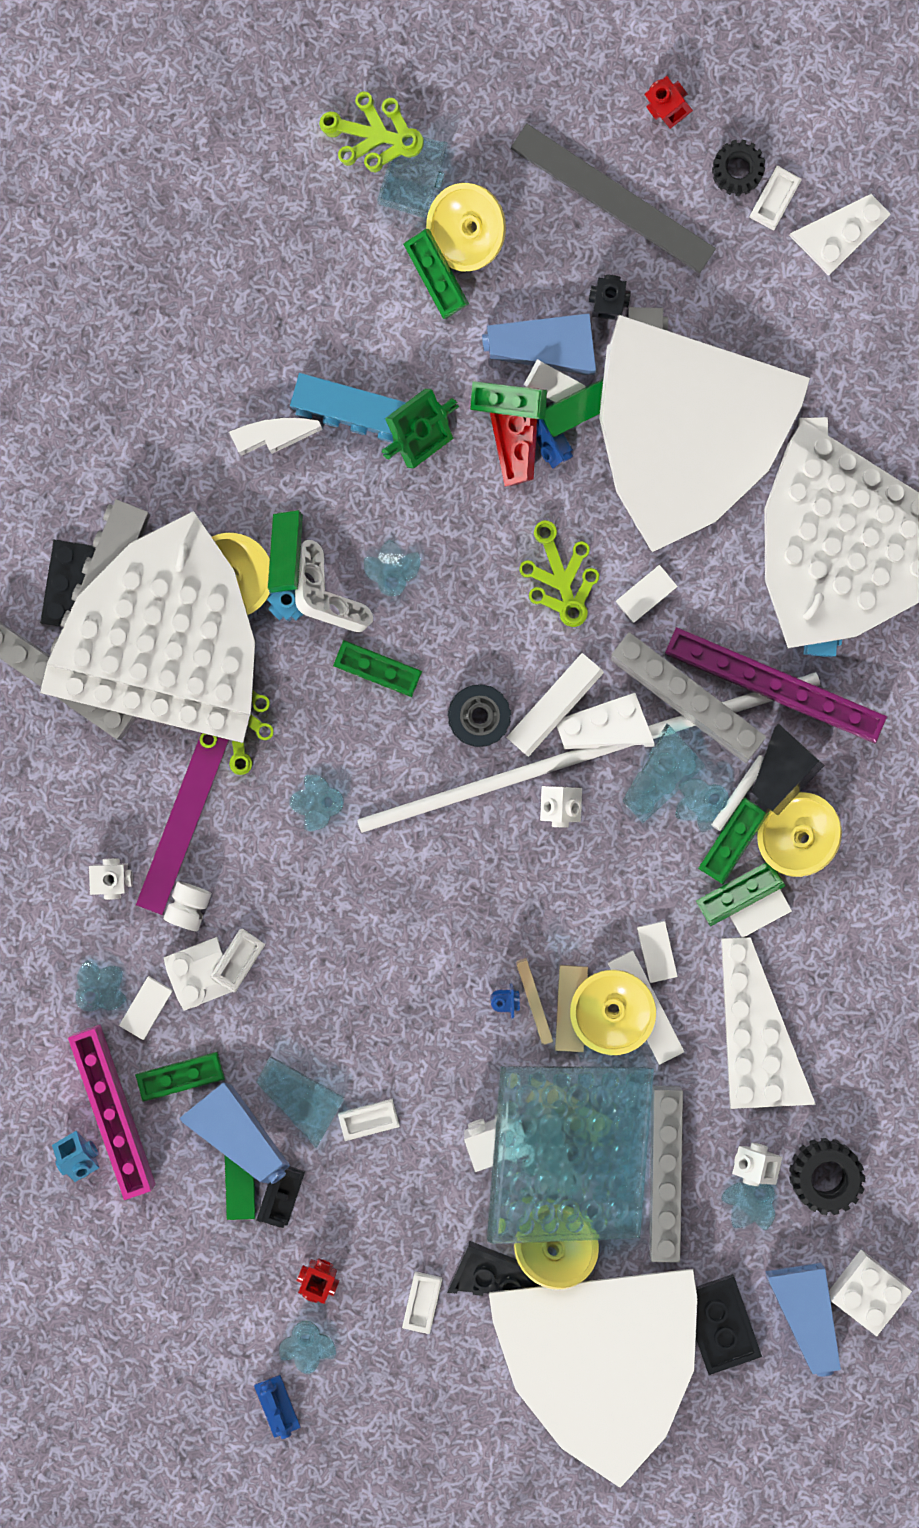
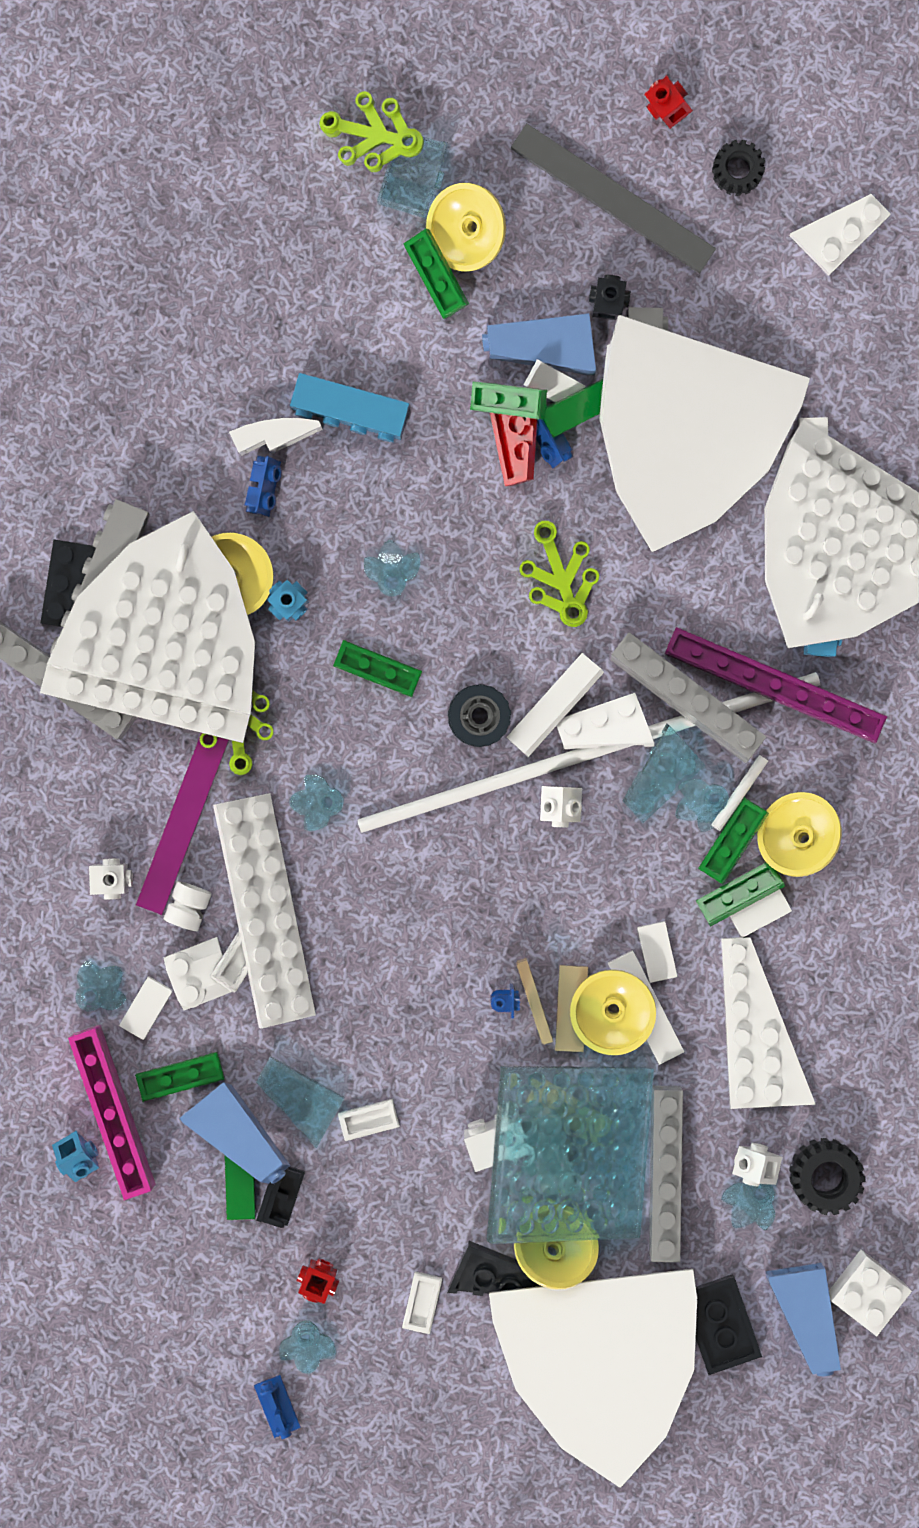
green tile [267,510,303,593] -> none
white beam [295,540,373,632] -> none
green plate [382,388,459,468] -> none
white tile [615,565,678,623] -> none
white tile [749,166,802,231] -> none
black slope [752,723,825,815] -> none
none -> white plate [213,793,316,1028]
none -> blue hinge [244,456,282,517]

